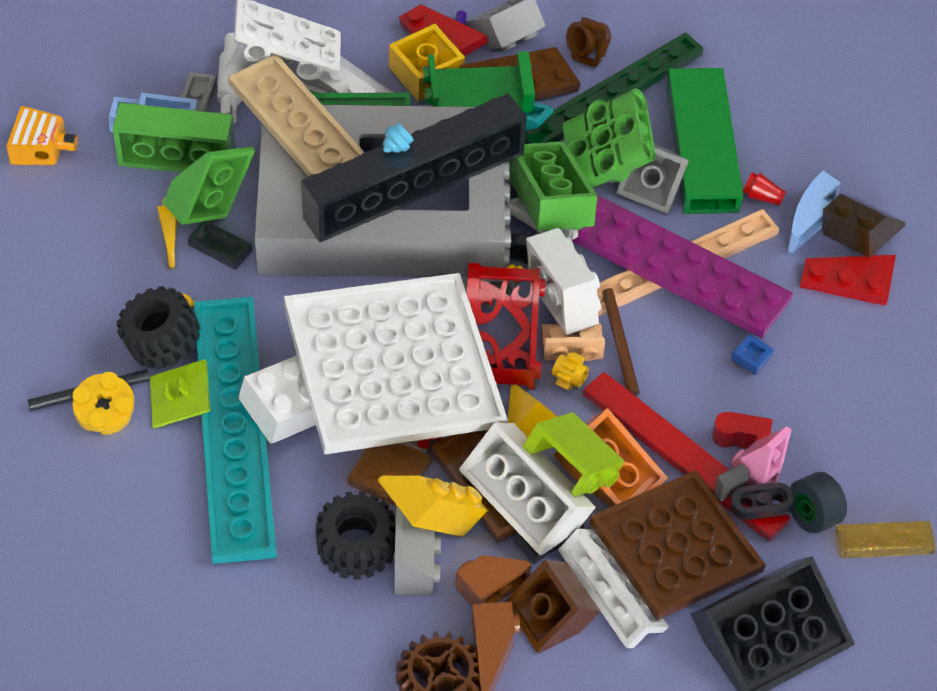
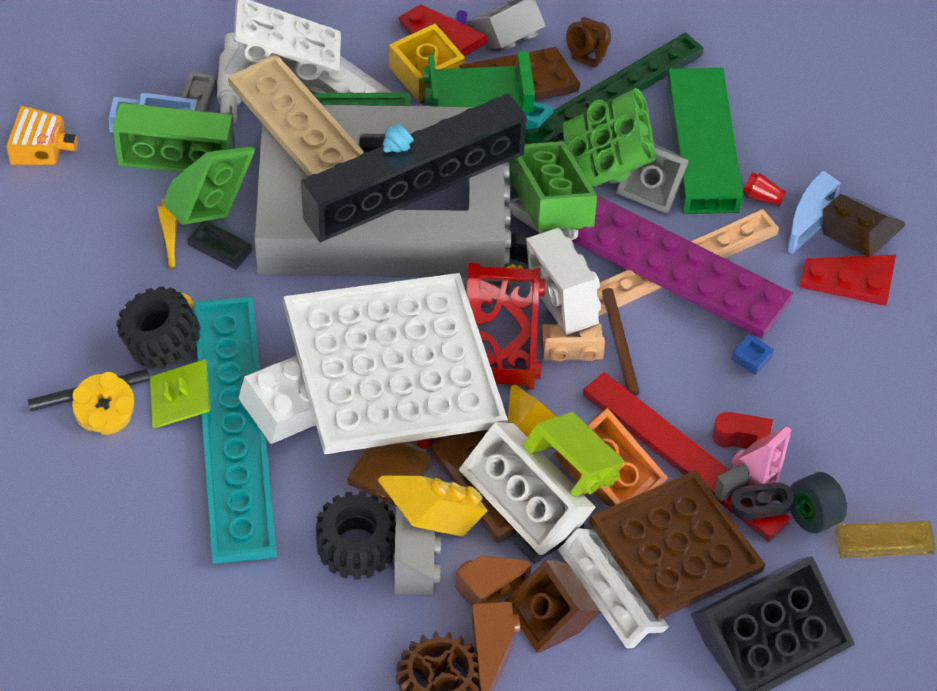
yellow gear [552,352,589,390] -> none

